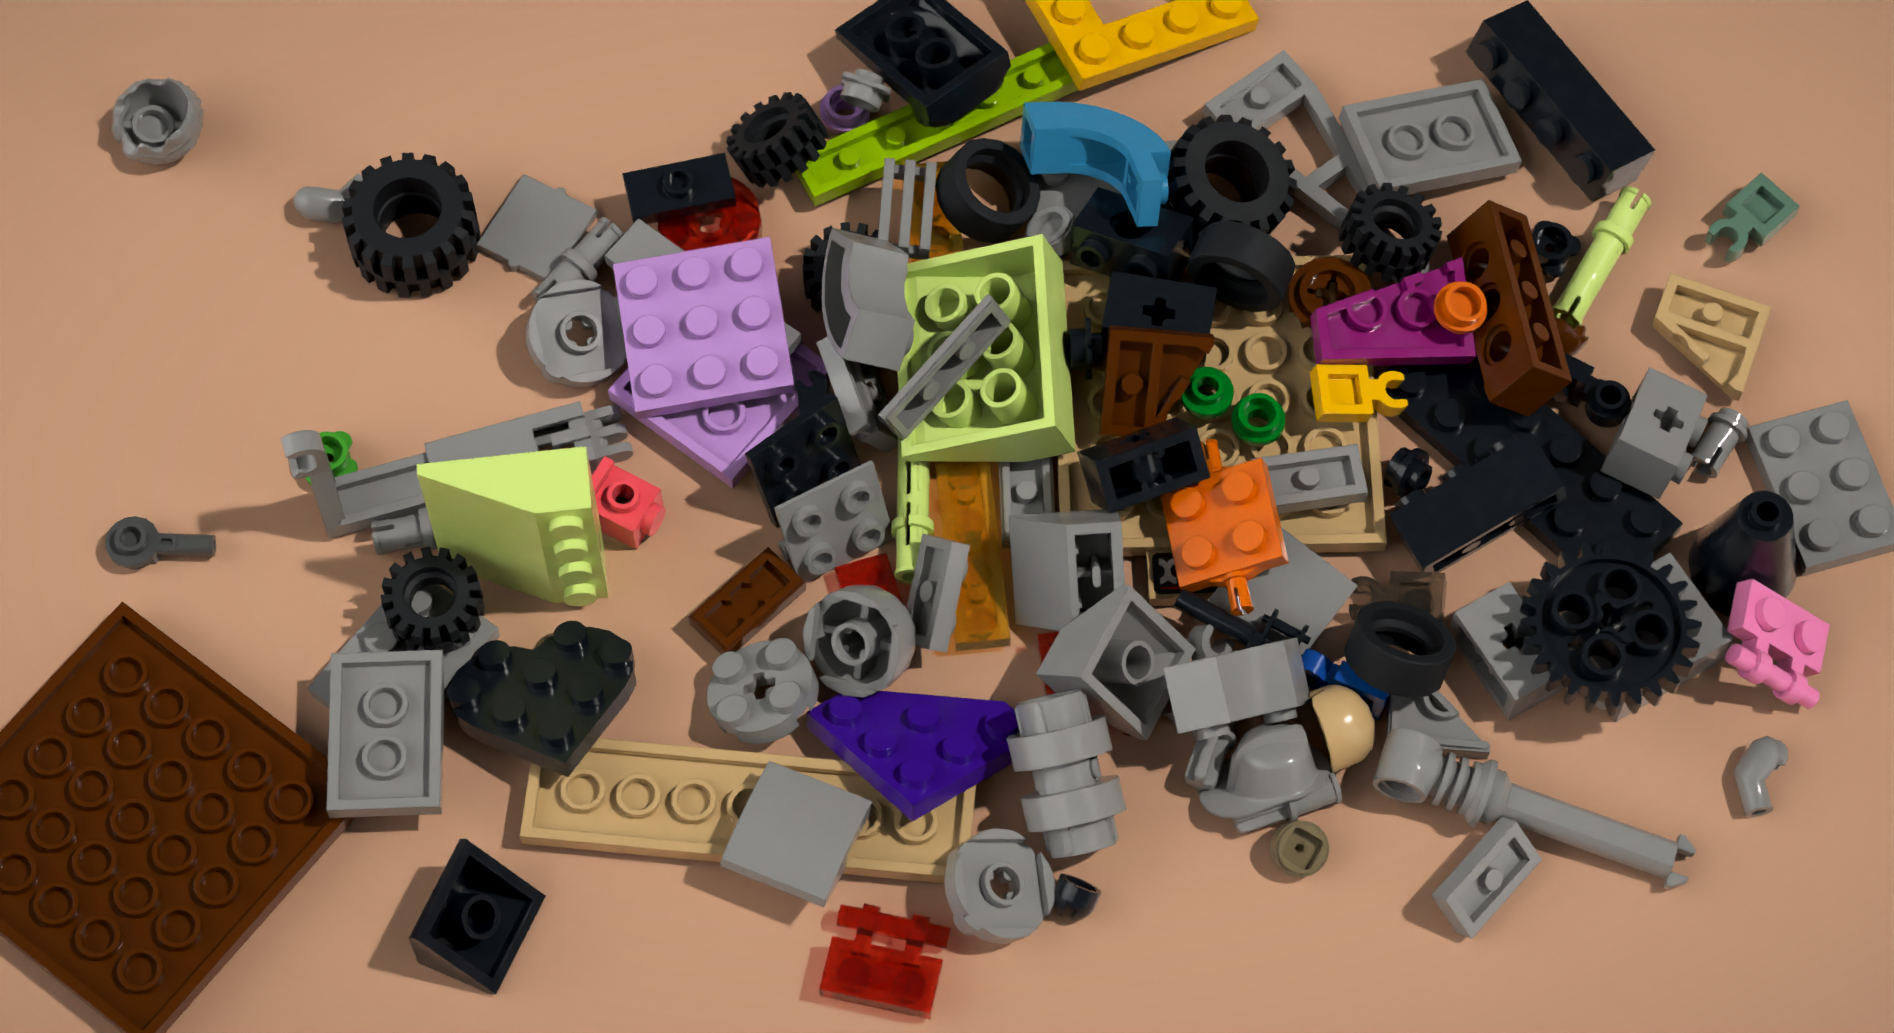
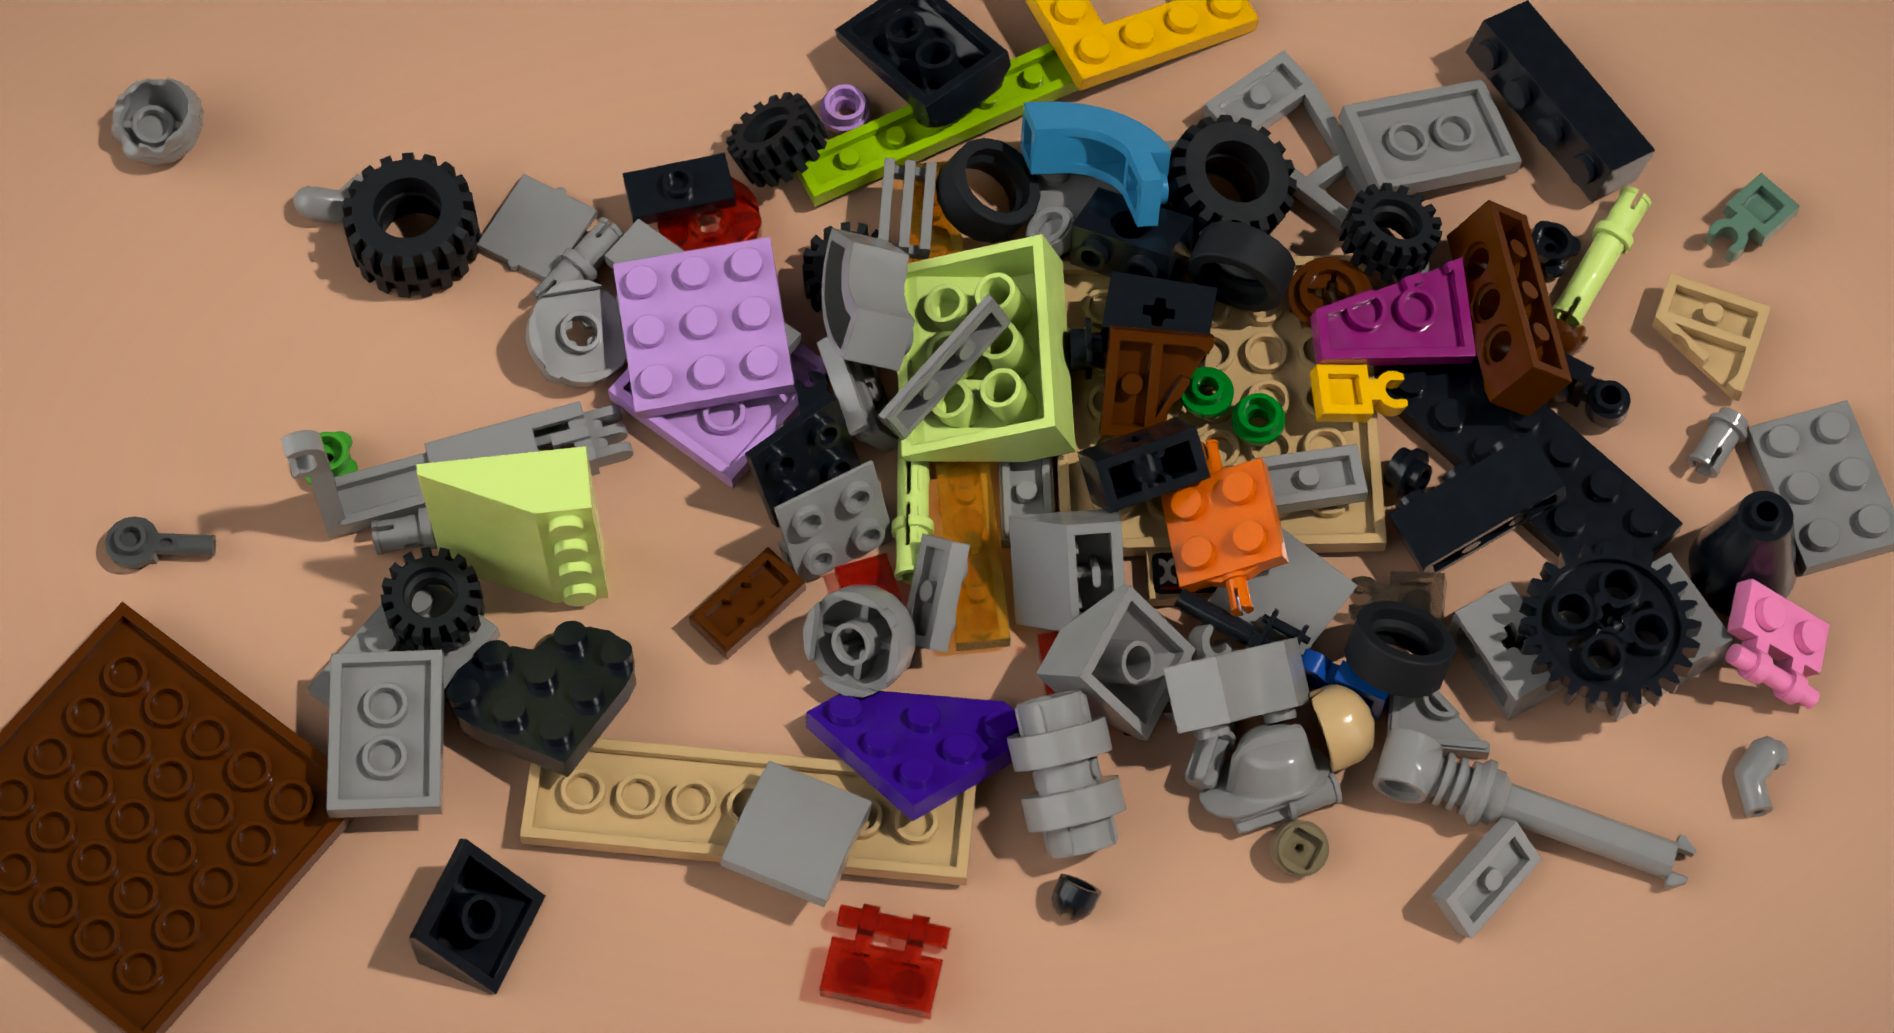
coral brick [592,456,666,550] -> none
light grey plate [707,638,819,744] -> none
light grey plate [840,69,891,112] -> none
light grey plate [944,828,1055,944] -> none
orange plate [1433,282,1487,334] -> none
light grey brick [1601,367,1708,499] -> none

